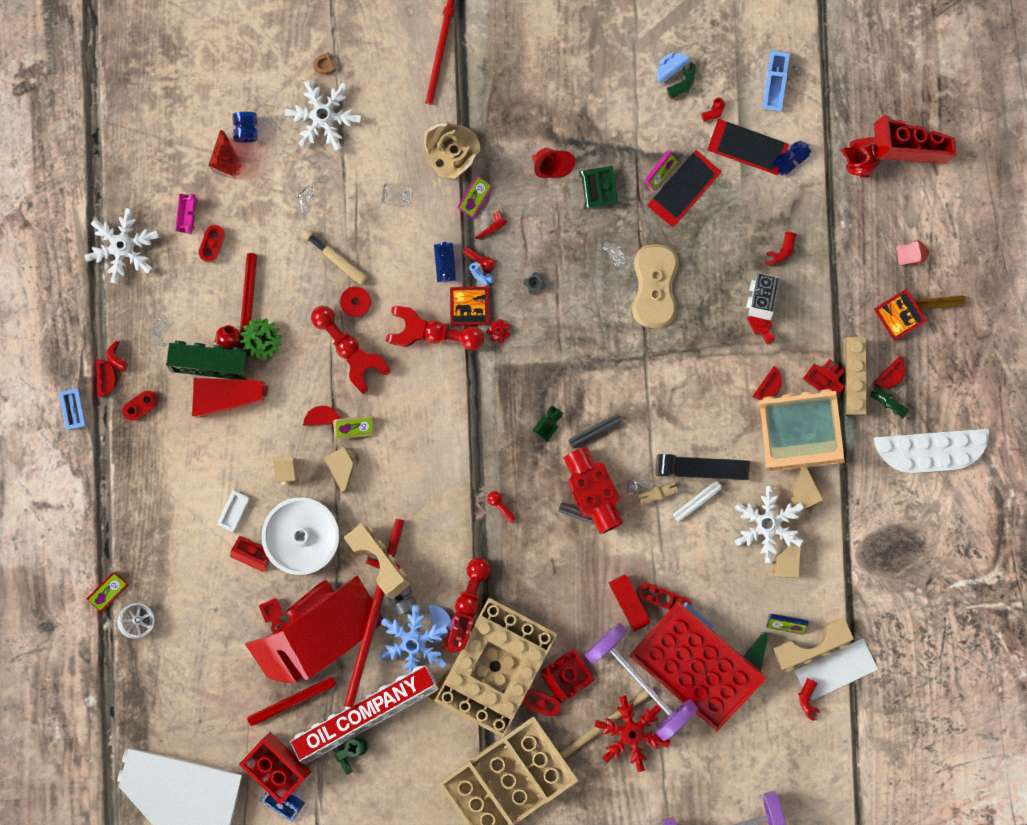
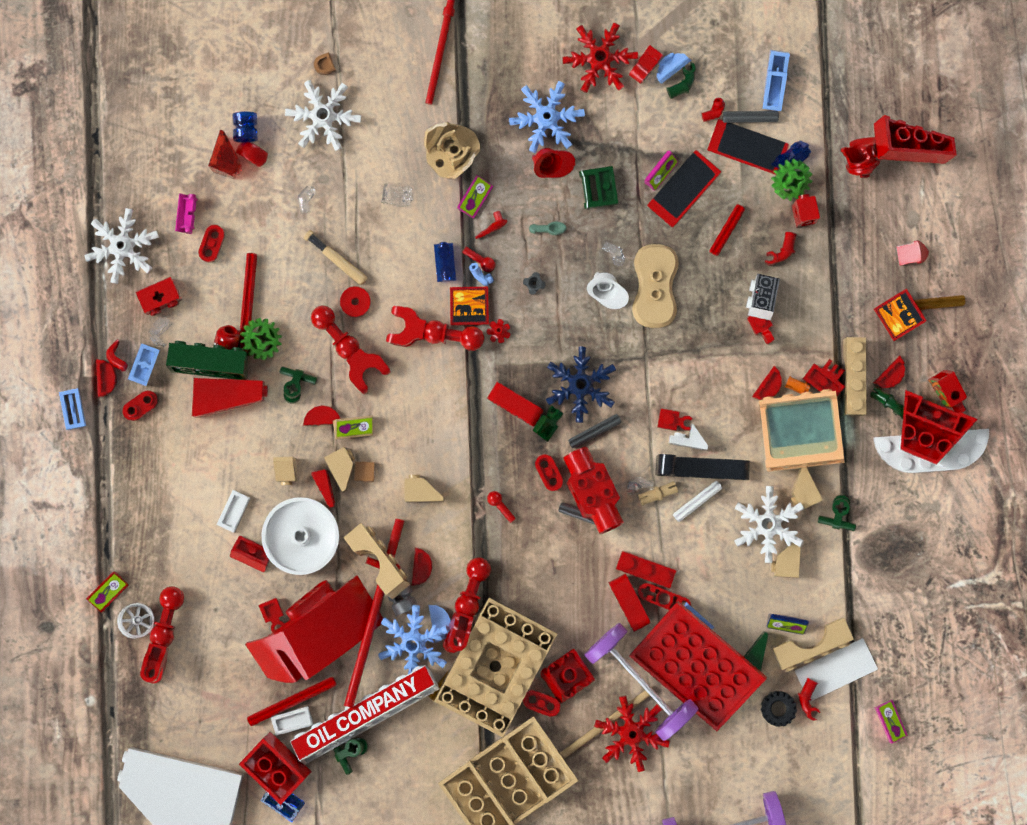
none -> light blue hinge [128,343,160,386]
none -> red brick [135,277,182,316]
none -> red piece [140,586,184,684]
none -> red hair [236,142,268,167]
none -> white tile [271,706,314,736]
none -> dark green piece [279,366,318,404]
none -> red slope [311,469,336,508]
none -> medium nougat tile [354,461,375,482]
none -> tan slope [404,475,444,502]
none -> red tile [411,547,433,586]
none -> red beam [487,382,544,427]
none -> light blue piece [509,81,585,153]
none -> sand green piece [529,221,567,236]
none -> red plate [535,454,563,491]
none -> dark blue piece [546,346,616,423]
none -> red piece [562,23,638,93]
none -> white piece [587,272,629,309]
none -> red plate [616,551,677,589]
none -> red leg [629,45,663,84]
none -> red plate [657,409,692,431]
none -> white slope [668,424,708,451]
none -> red axle [709,204,745,256]
none -> dark grey axle [723,111,779,123]
none -> black tyre [761,691,797,727]
none -> bright green gear [771,159,813,201]
none -> orange pin [785,376,810,395]
none -> red brick [792,194,820,228]
none -> dark green piece [817,495,856,531]
none -> slope [874,700,908,744]
none -> red wedge [900,390,978,465]
none -> red torso [928,370,967,413]

